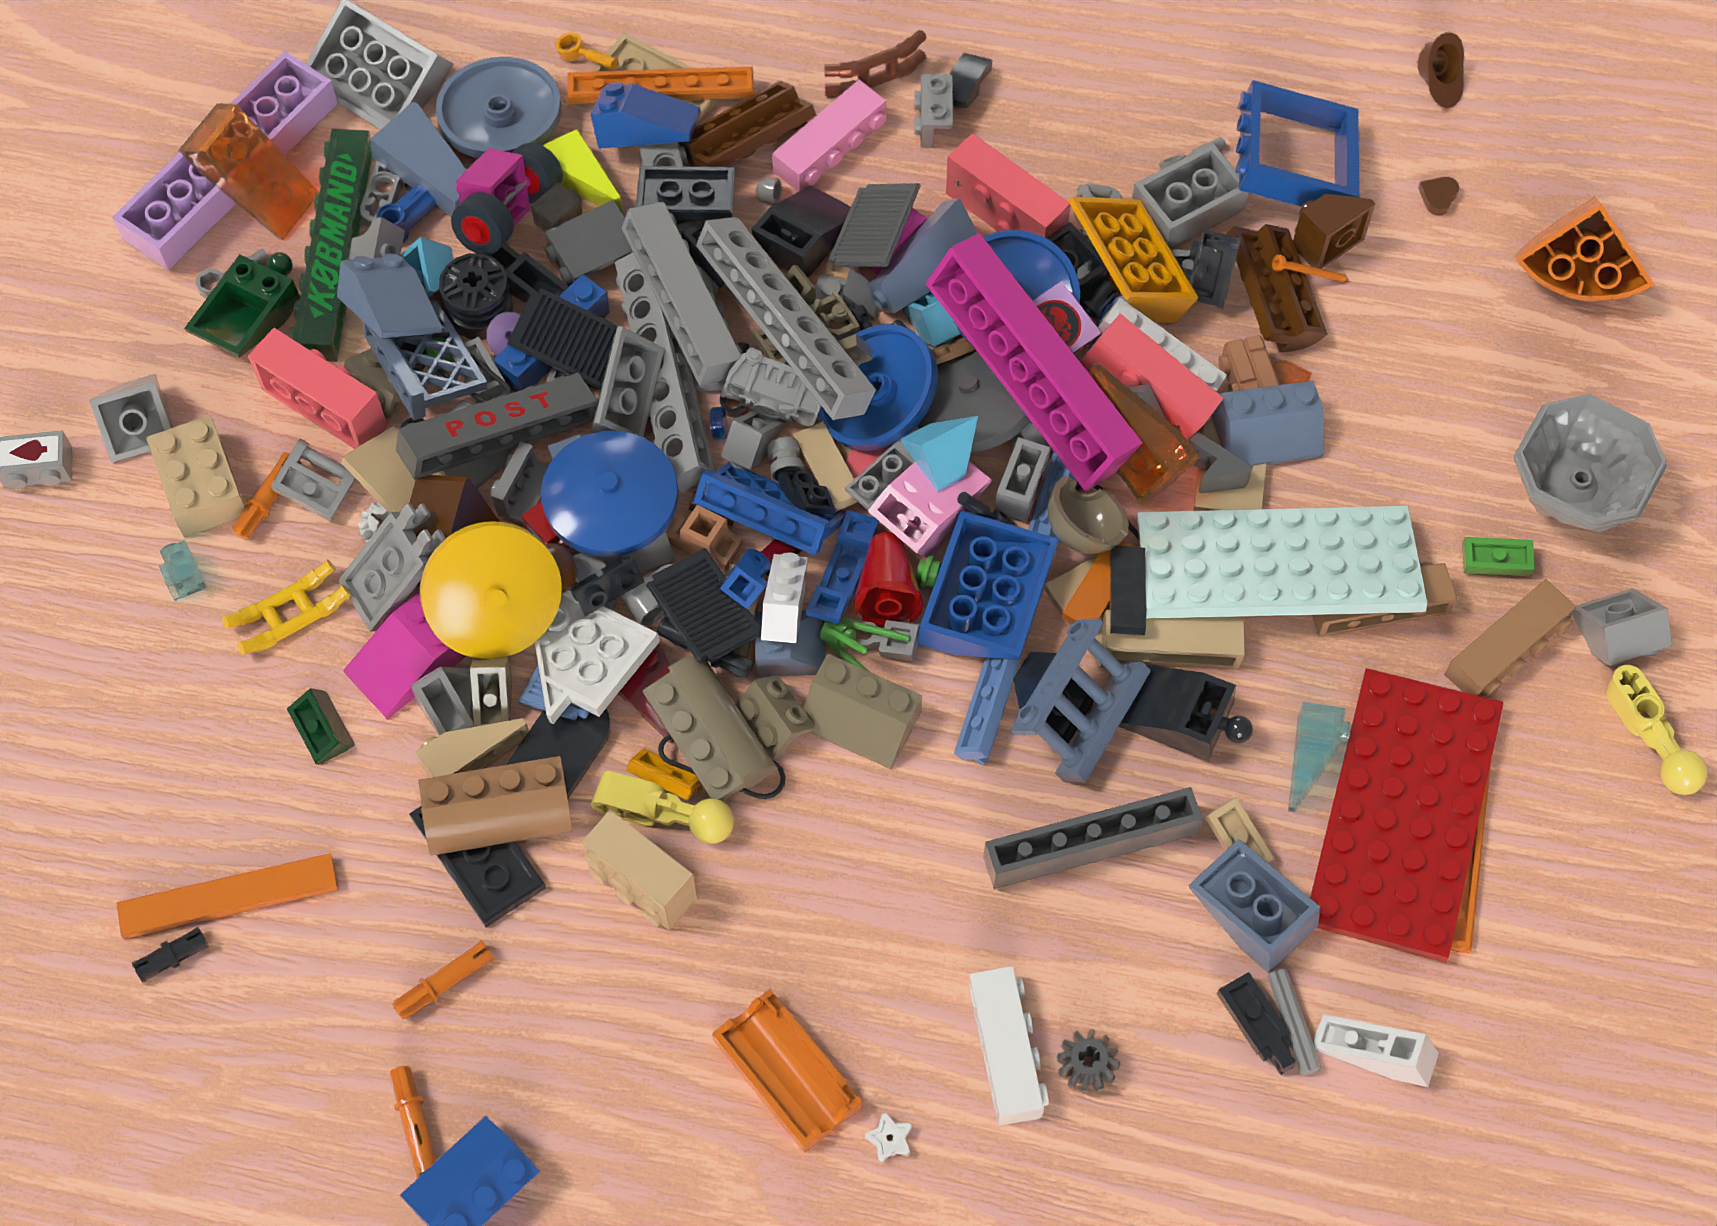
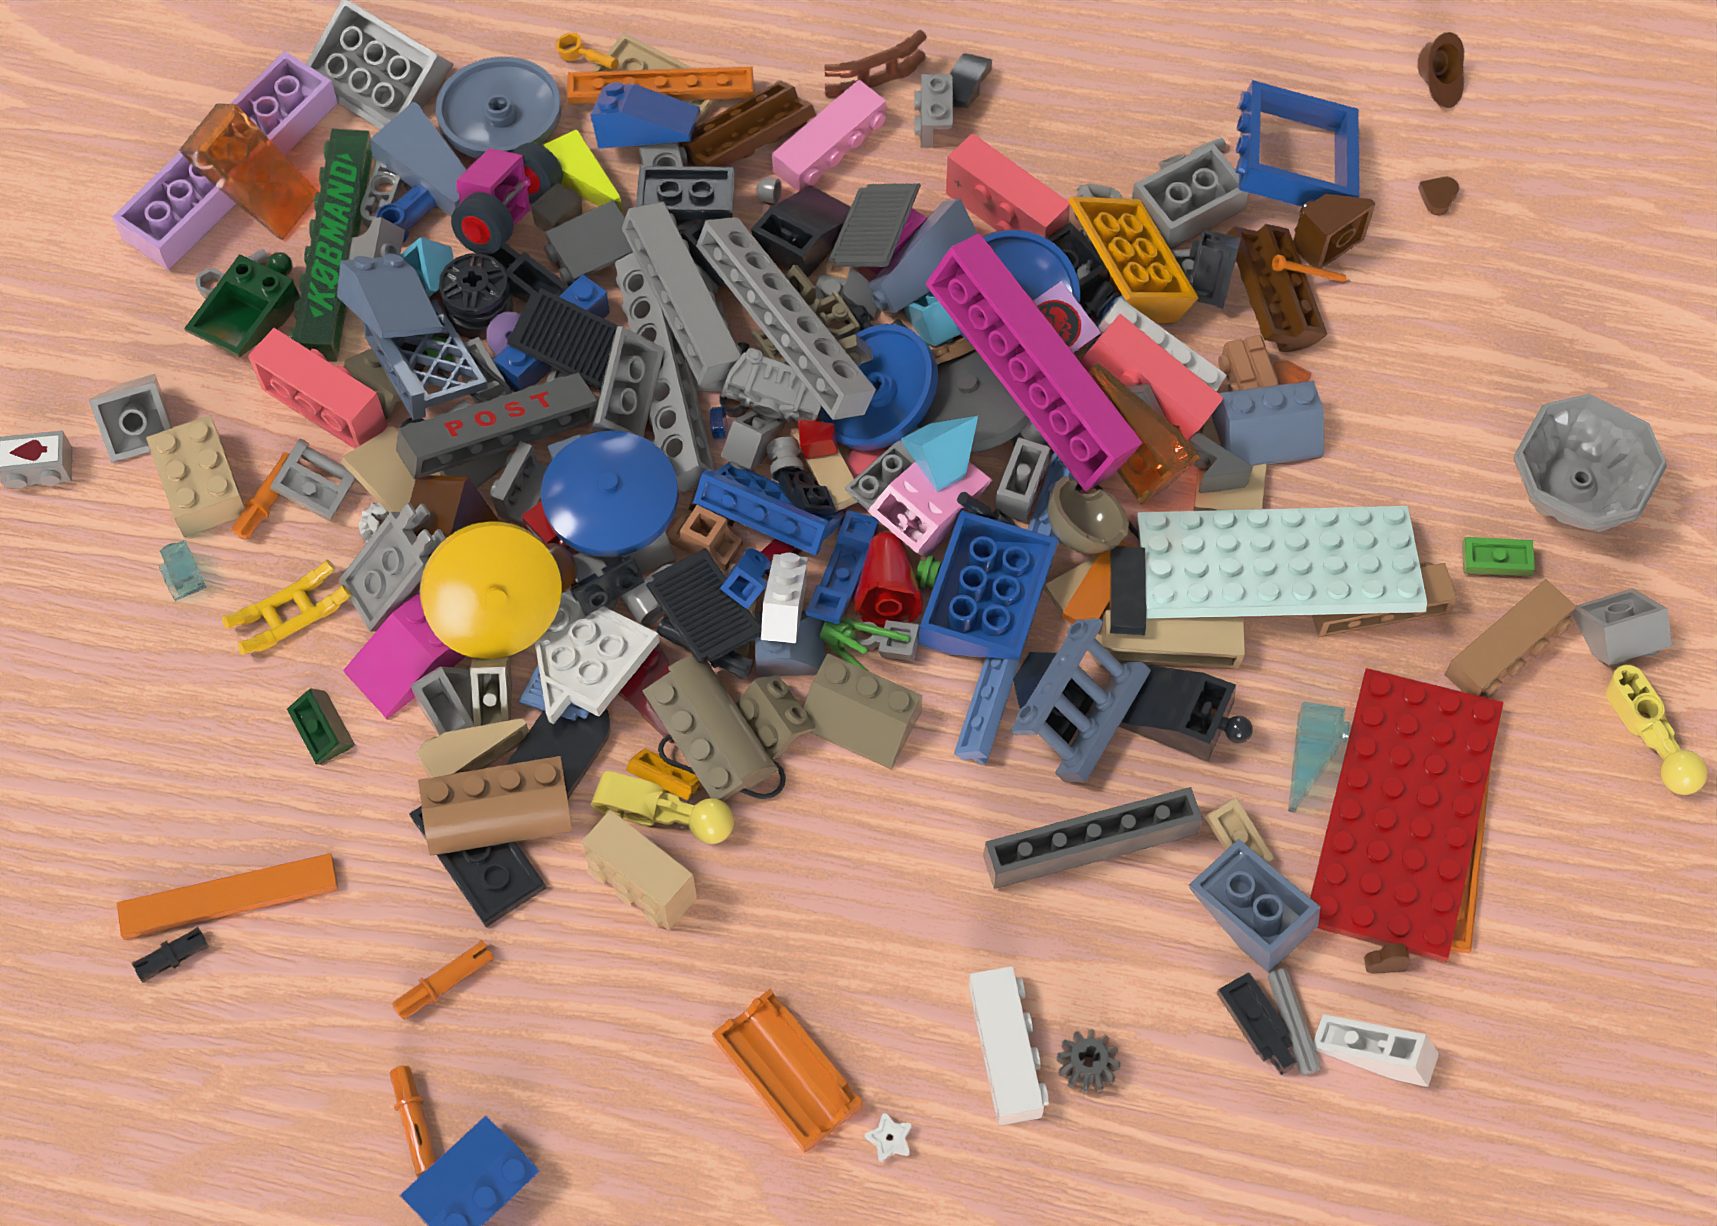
orange brick [1515,196,1655,301] -> none
none -> red slope [798,419,838,459]
none -> reddish brown tile [1364,943,1410,973]

